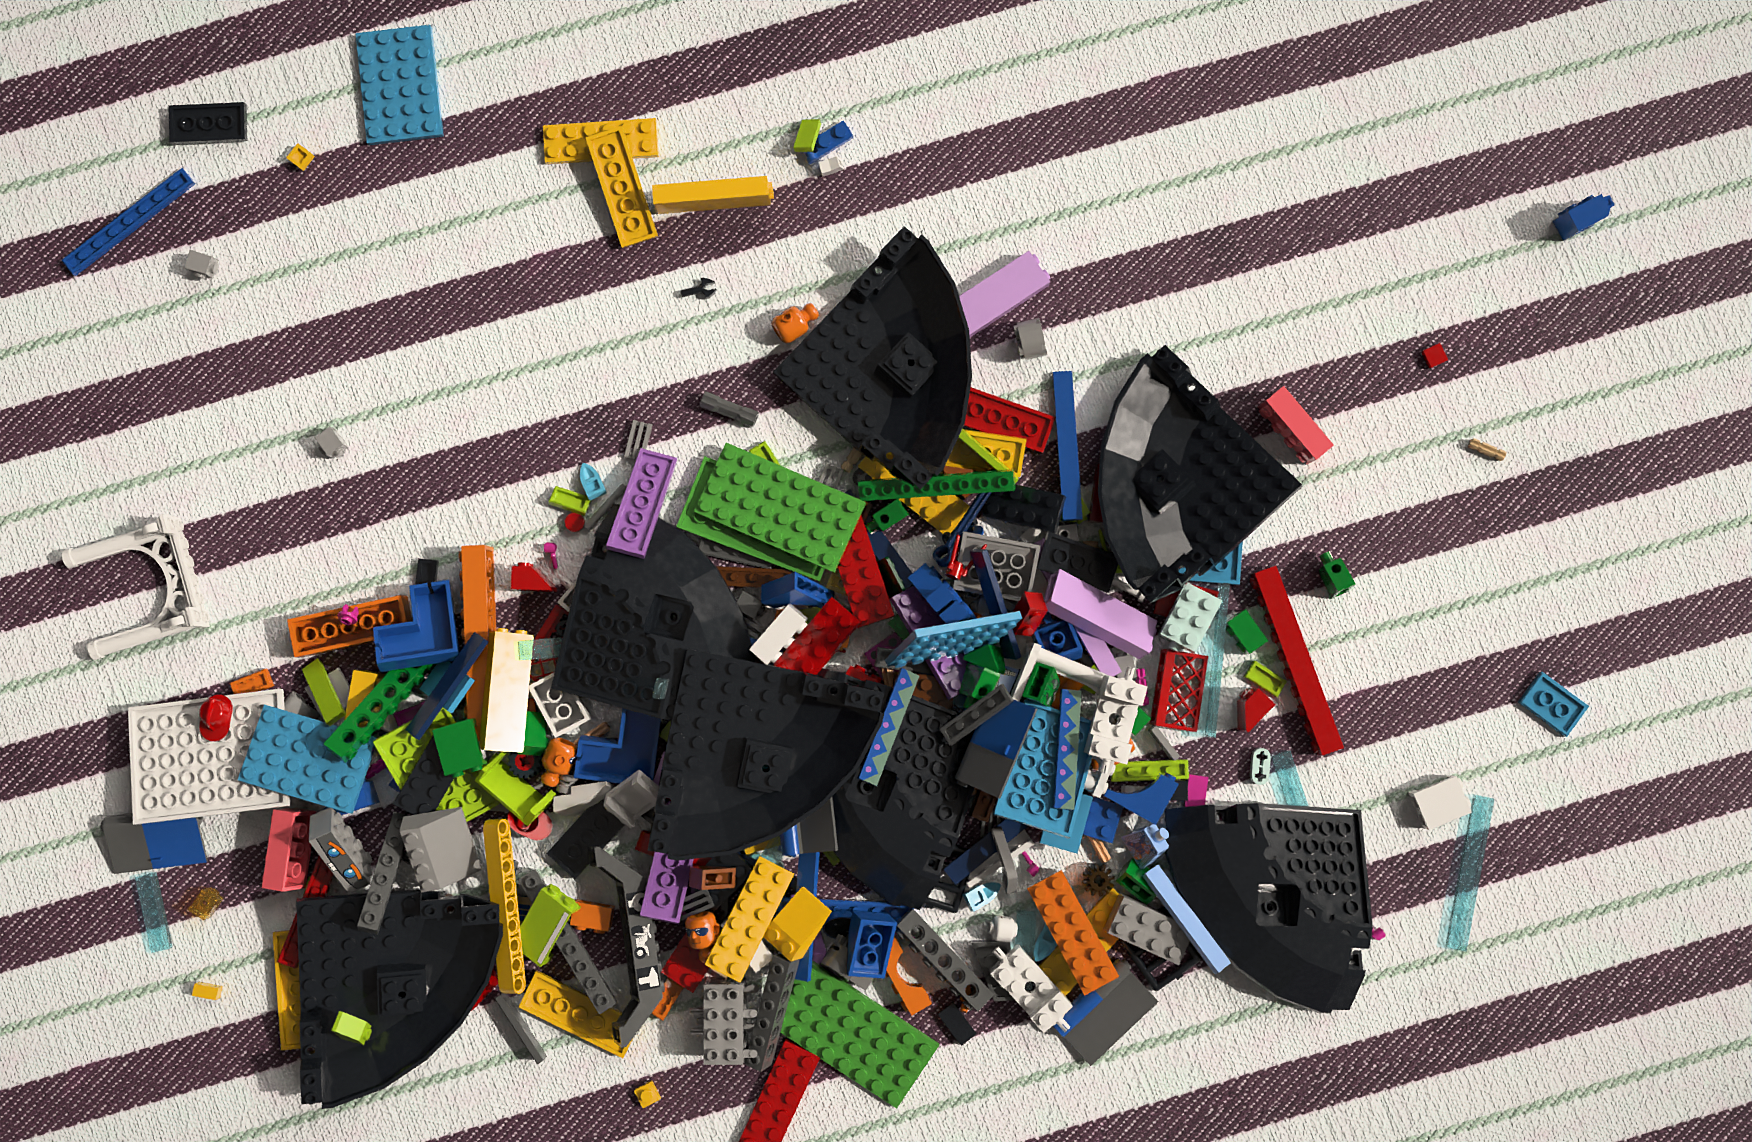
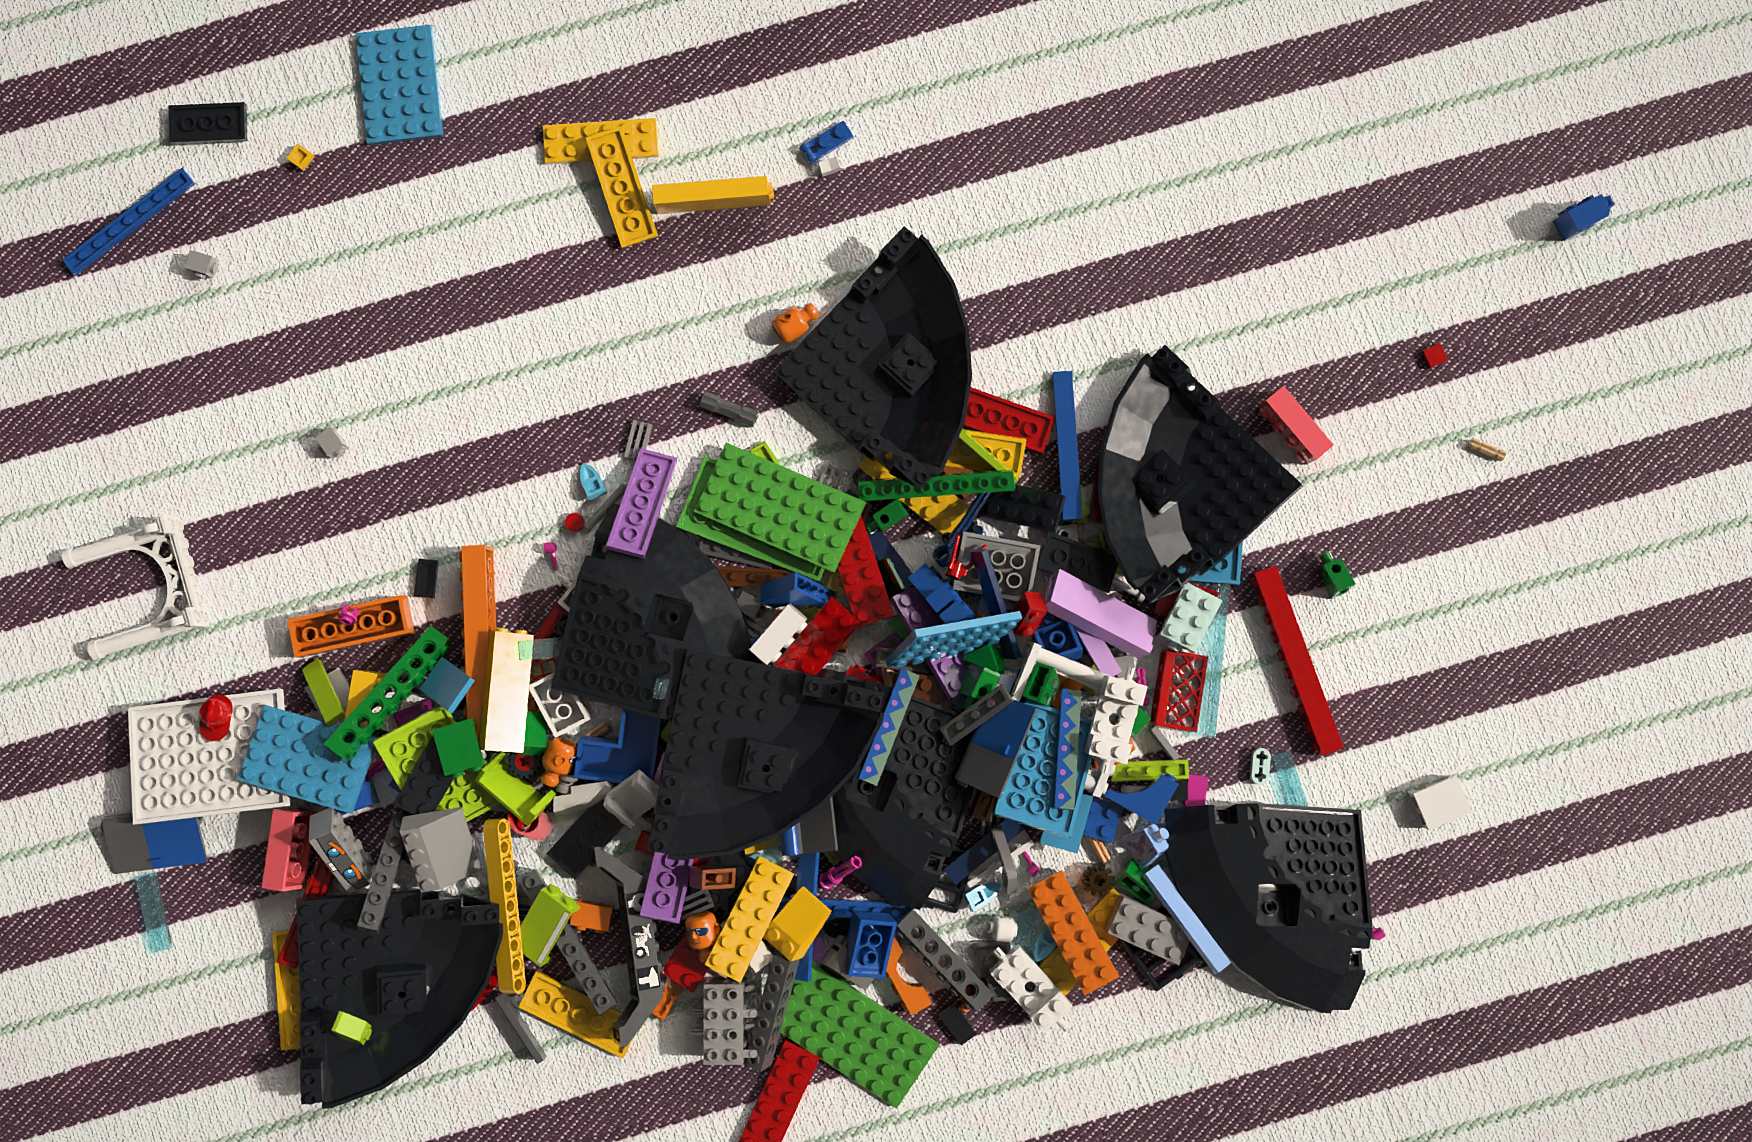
clear yellow brick [187,887,224,920] -> none
yellow piece [192,981,223,1000] -> none
orange plate [229,669,274,694] -> none
light grey panel [284,691,321,720] -> none
blue piece [373,580,459,672] -> none
dark blue tile [405,632,488,740] -> none
red slope [511,562,557,592] -> none
lime tile [548,486,592,516] -> none
yellow plate [634,1080,661,1108] -> none
black bar [680,278,717,300] -> none
lime tile [793,119,821,152] -> none
tan axle [841,447,862,473] -> none
lavender brick [959,251,1051,337] -> none
light grey brick [1014,318,1048,360] -> none
white piece [1017,528,1041,543] -> none
dark grey door [1053,958,1159,1066] -> none
green brick [1223,609,1268,654] -> none
red slope [1237,688,1276,733] -> none
lime tile [1243,660,1287,697] -> none
clear light blue tile [1445,794,1494,952] -> none
dark azure tile [1518,672,1589,737] -> none
none -> dark pink pin [818,856,862,890]

